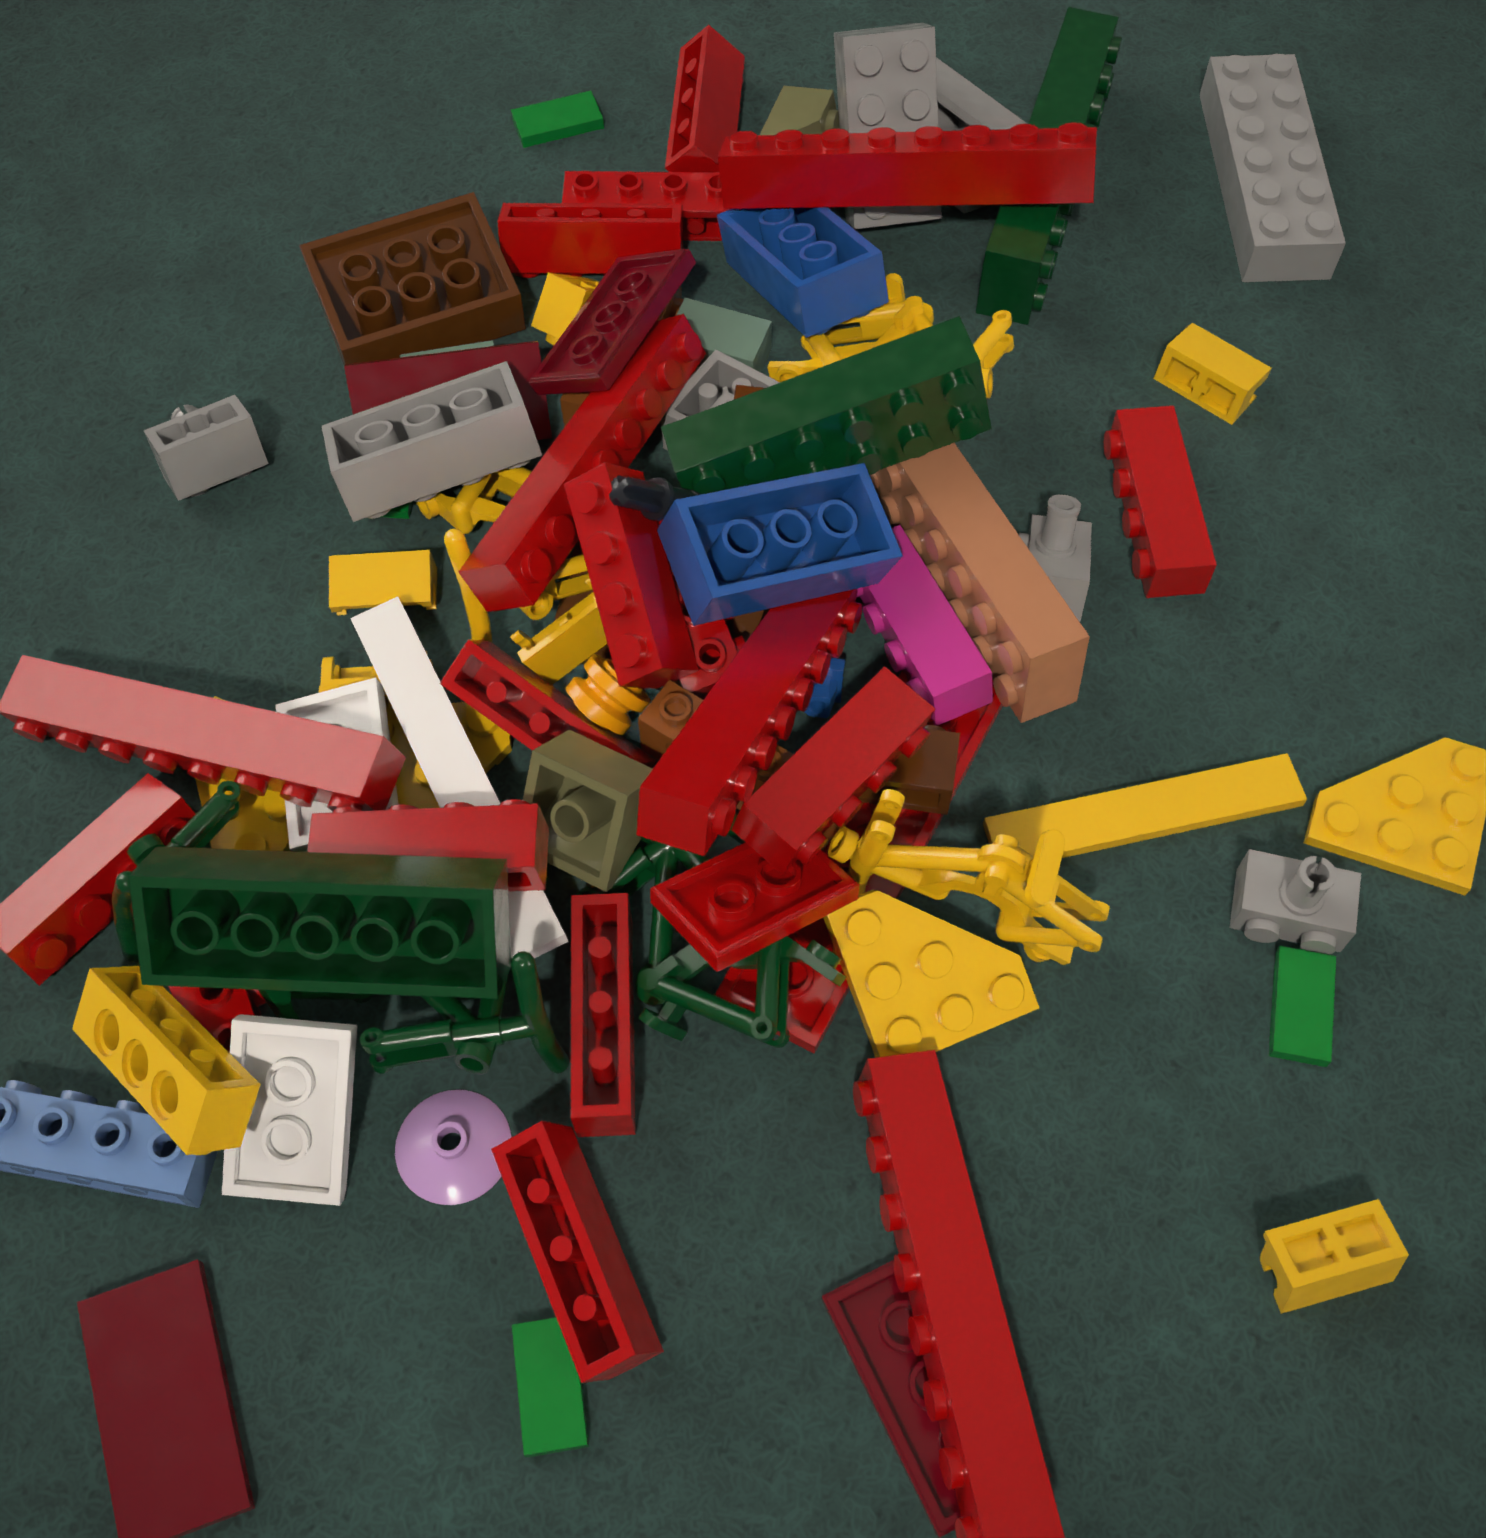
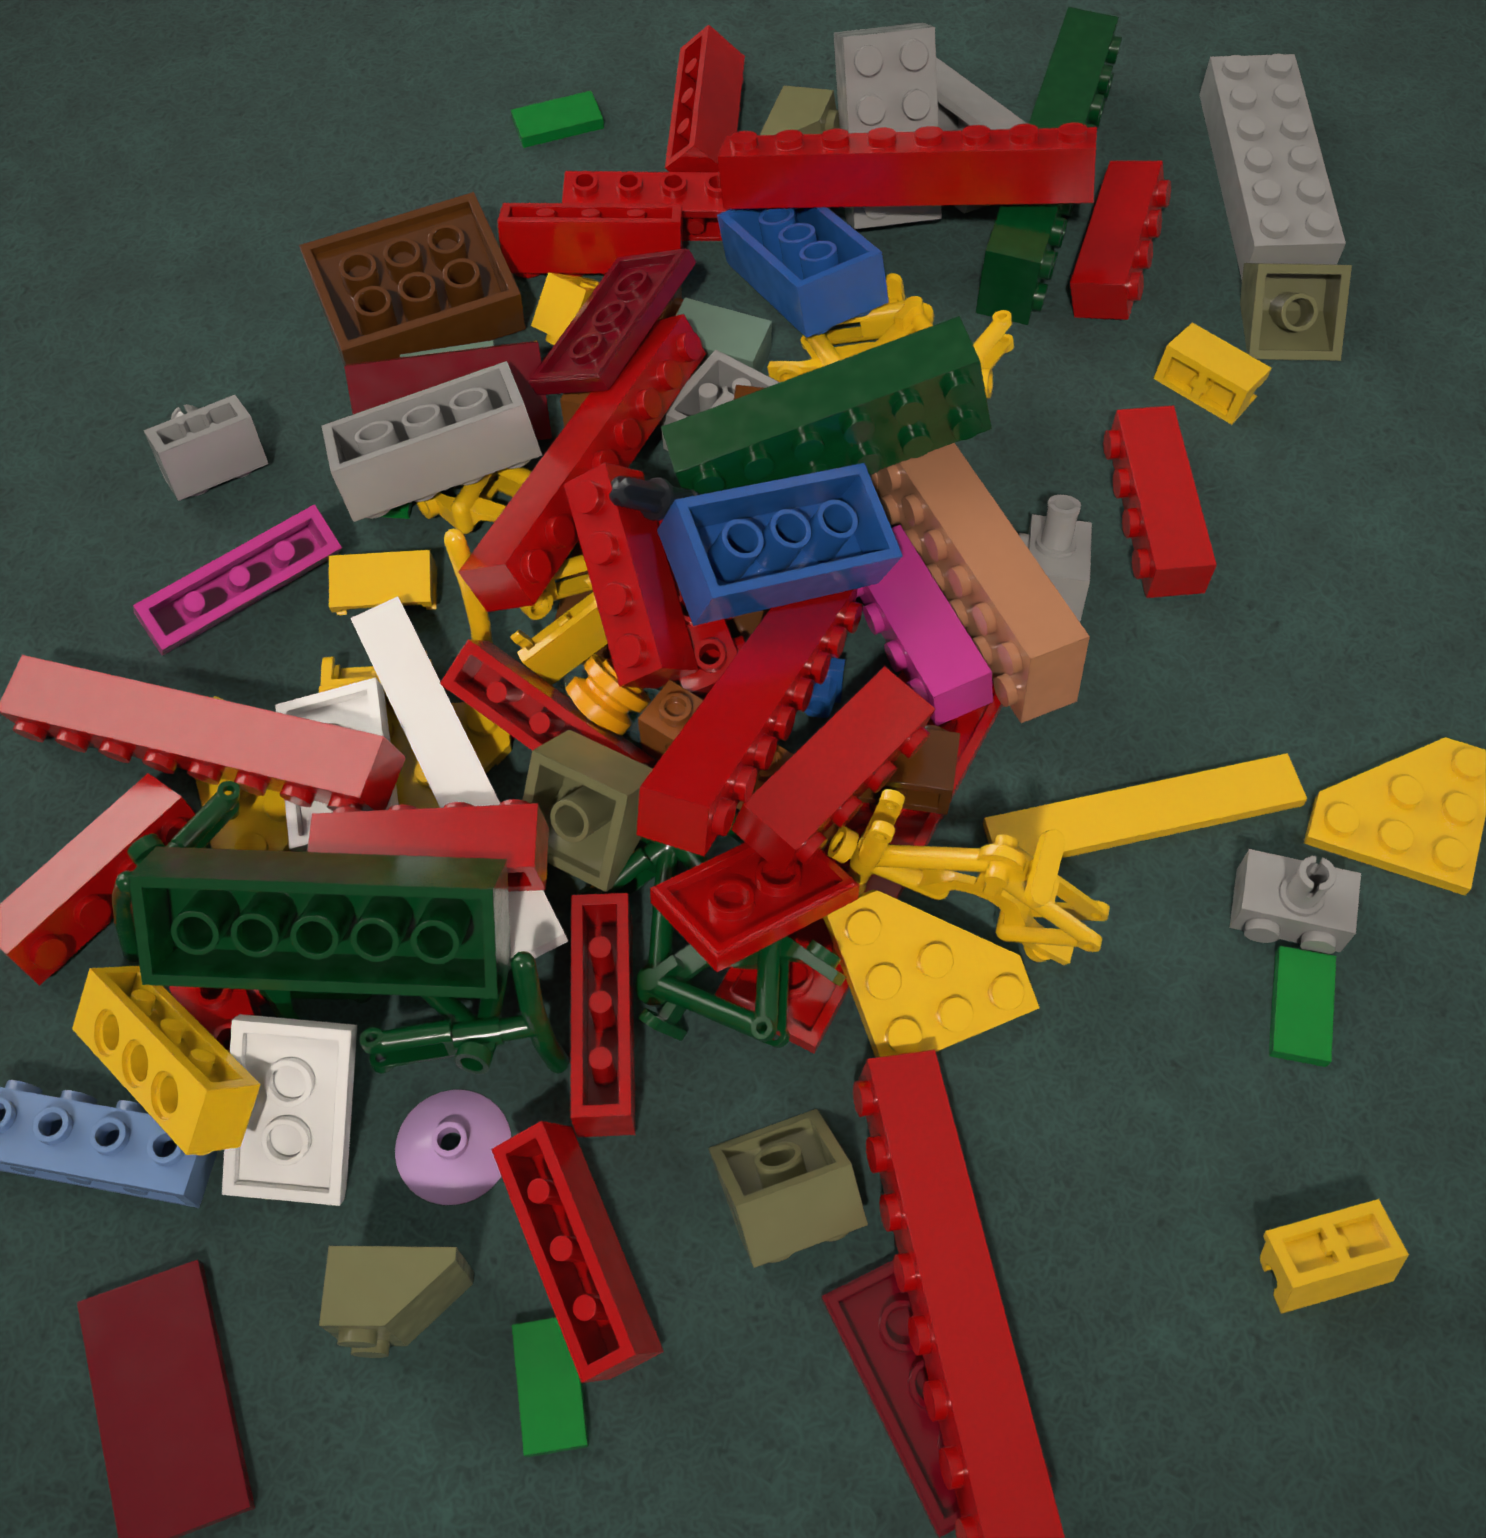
none -> dark pink brick [133,504,342,656]
none -> olive slope [319,1246,474,1358]
none -> olive slope [708,1109,868,1268]
none -> red brick [1070,161,1171,320]
none -> olive slope [1240,263,1352,361]

